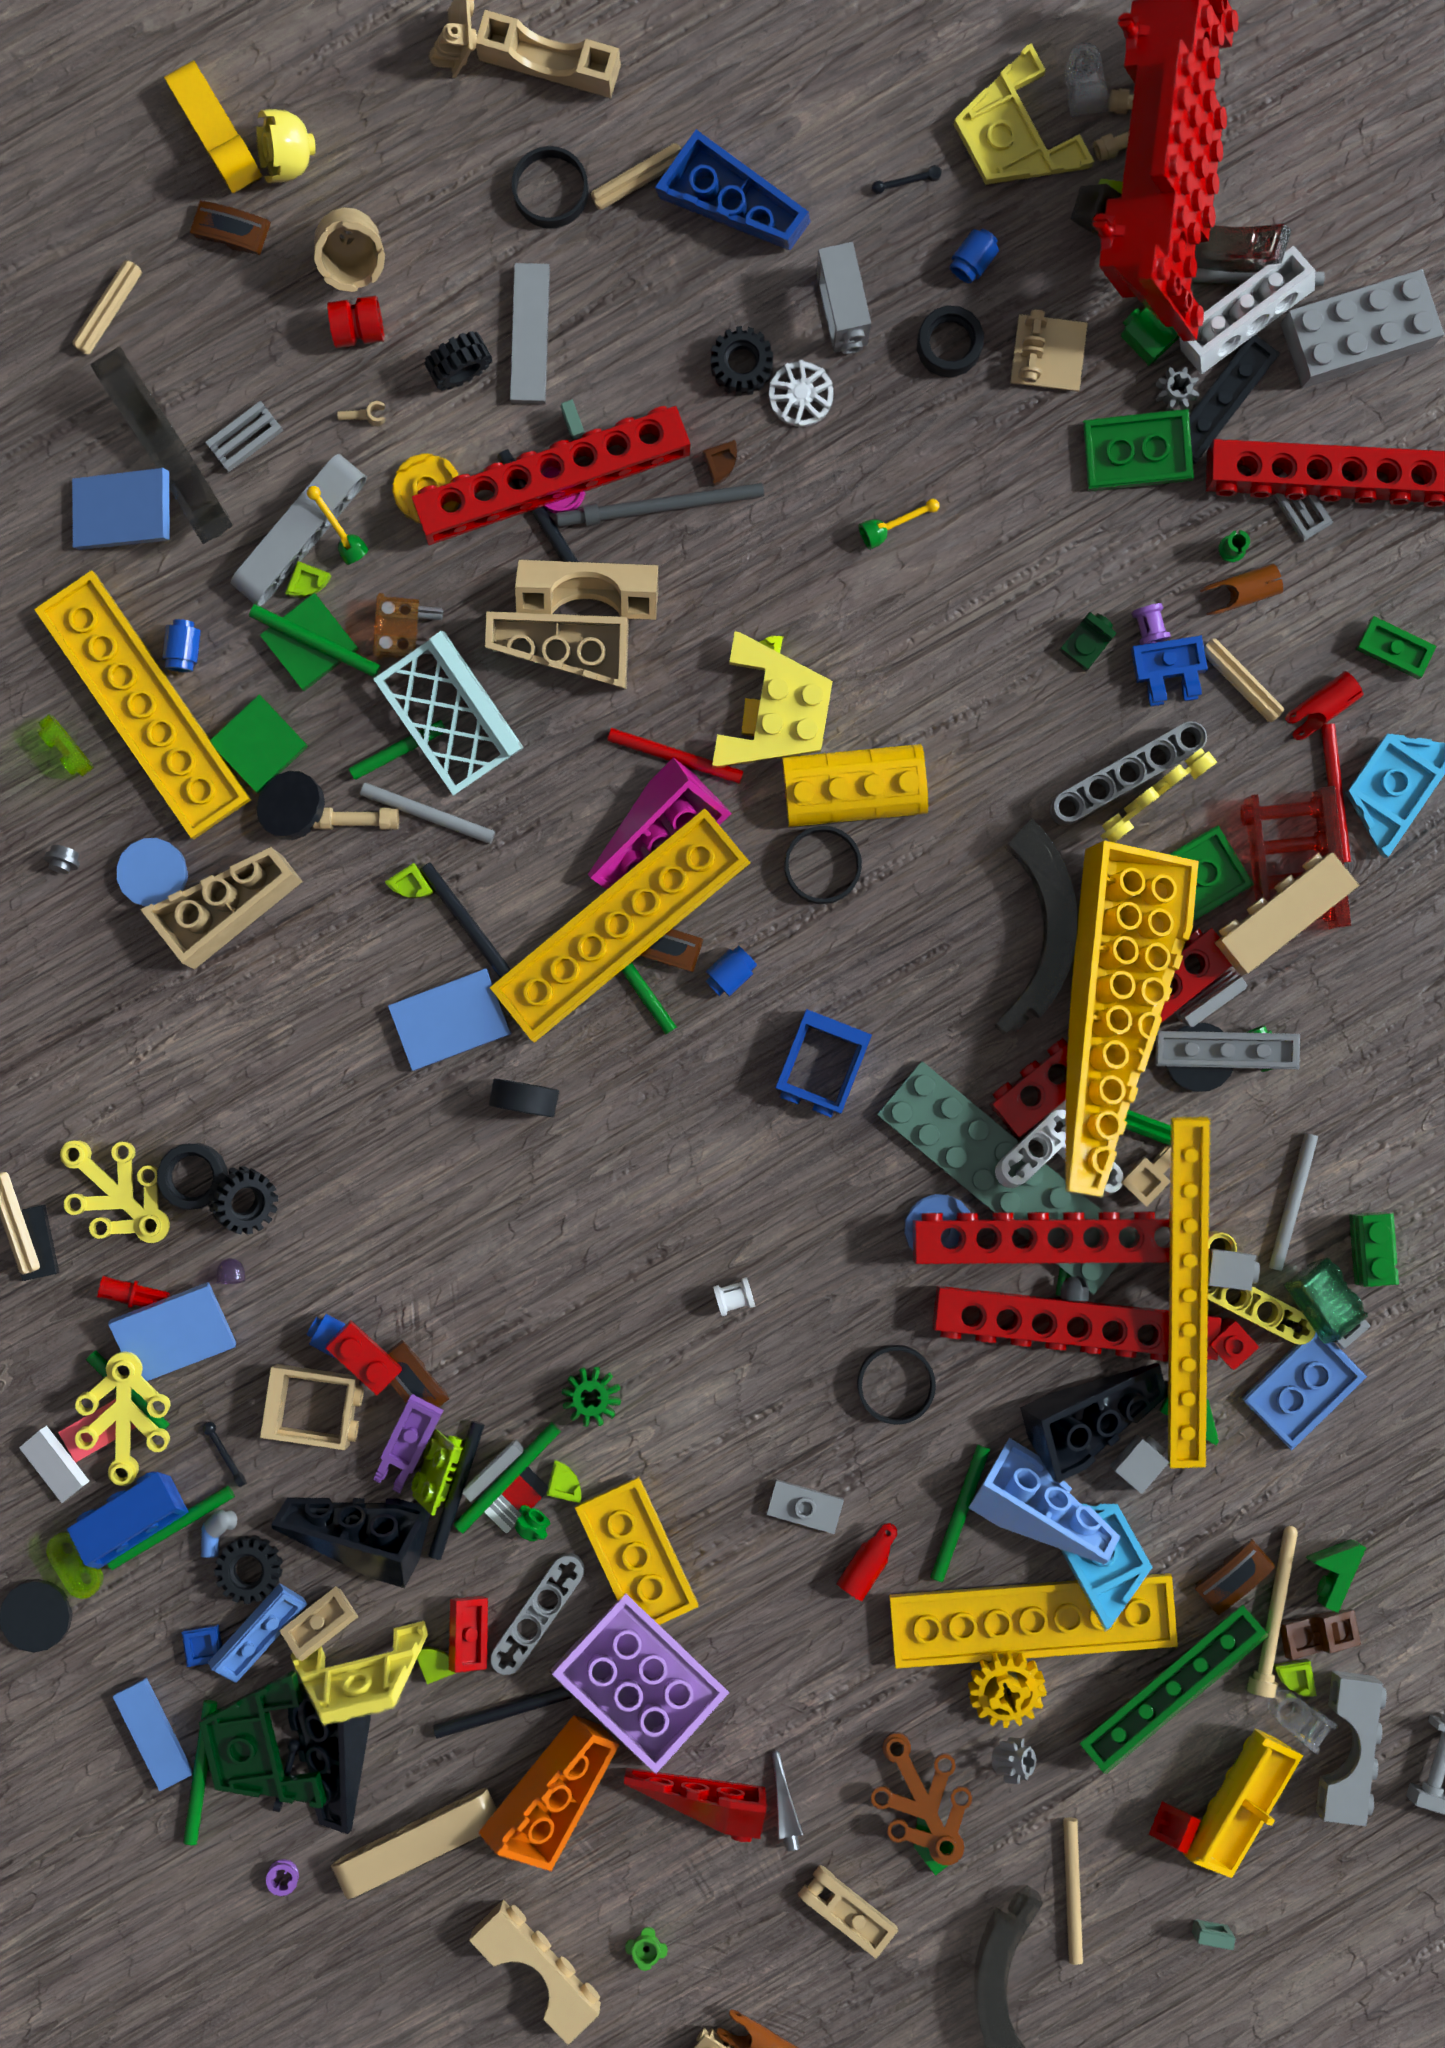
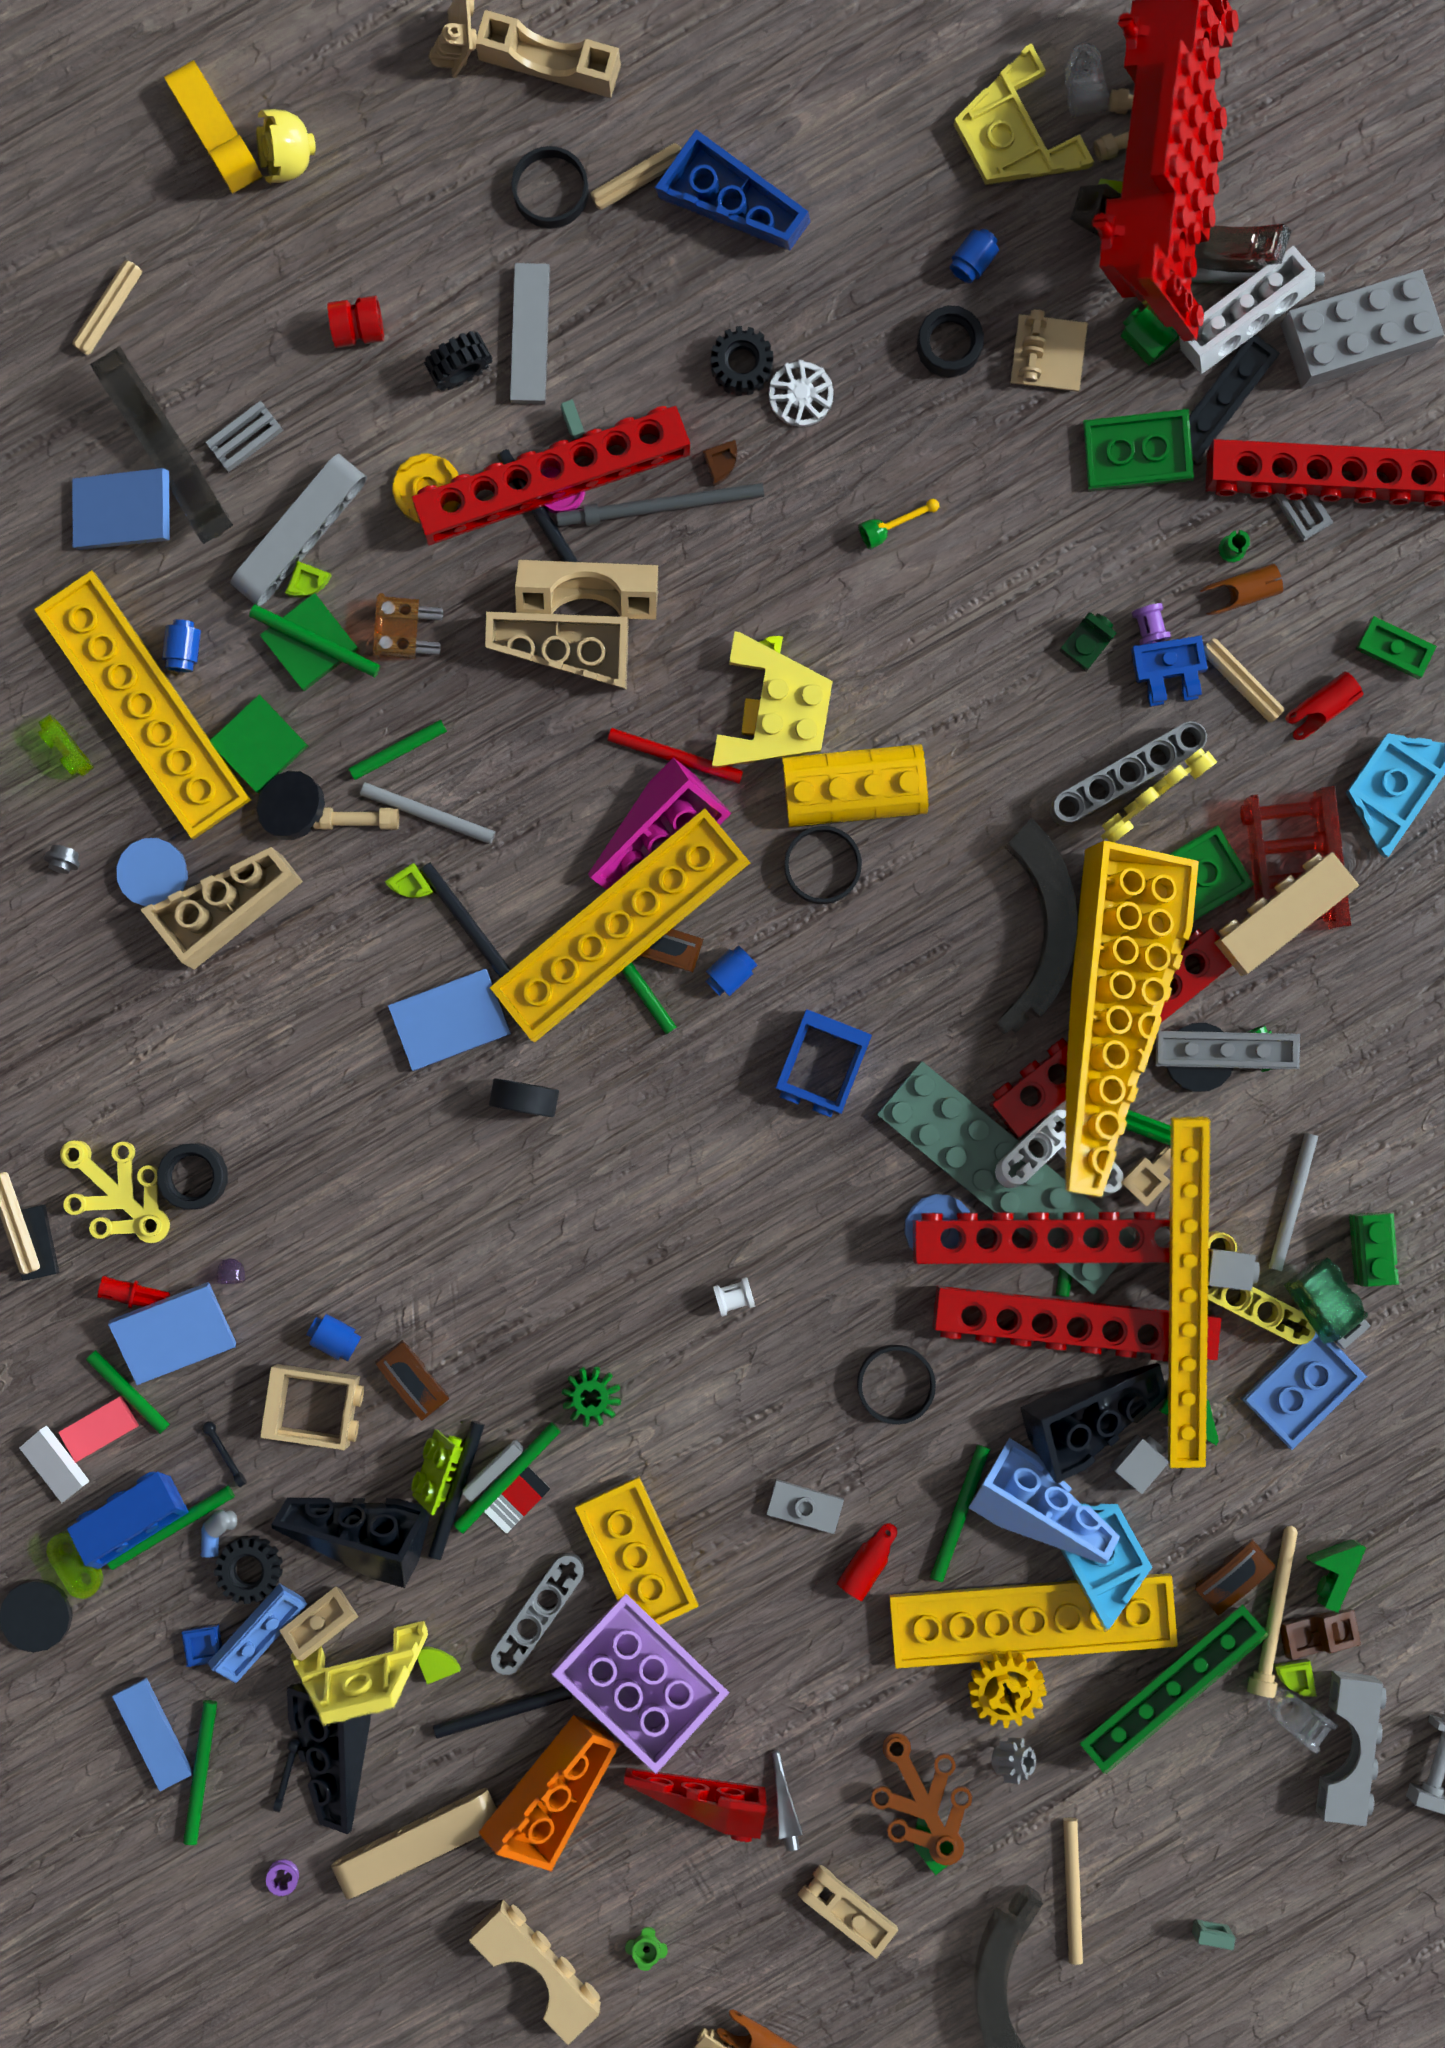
light yellow plant [75,1352,171,1486] -> none
reddish brown slope [190,200,271,255] -> none
dark green wing [199,1671,327,1808] -> none
black tyre [208,1166,278,1235] -> none
hinge [307,486,369,565] -> none
tan cylinder [314,207,385,292] -> none
red plate [326,1320,402,1395] -> none
tan hand [337,401,385,427] -> none
medium lavender hinge [373,1394,444,1493] -> none
light aqua fence [374,631,524,795] -> none
red plate [449,1596,488,1673] -> none
green plate [515,1505,550,1542] -> none
lime tile [546,1459,581,1503] -> none
light grey window [816,242,871,354] -> none
black hinge [872,165,942,194] -> none
dark grey hinge [1061,1276,1089,1301] -> none
red bracket [1148,1801,1201,1854] -> none
light grey gear [1155,367,1199,411] -> none
light grey tile [1174,970,1248,1027] -> none
yellow container [1183,1728,1304,1878] -> none
red bracket [1210,1318,1259,1370] -> none
red bar [1321,724,1351,863] -> none

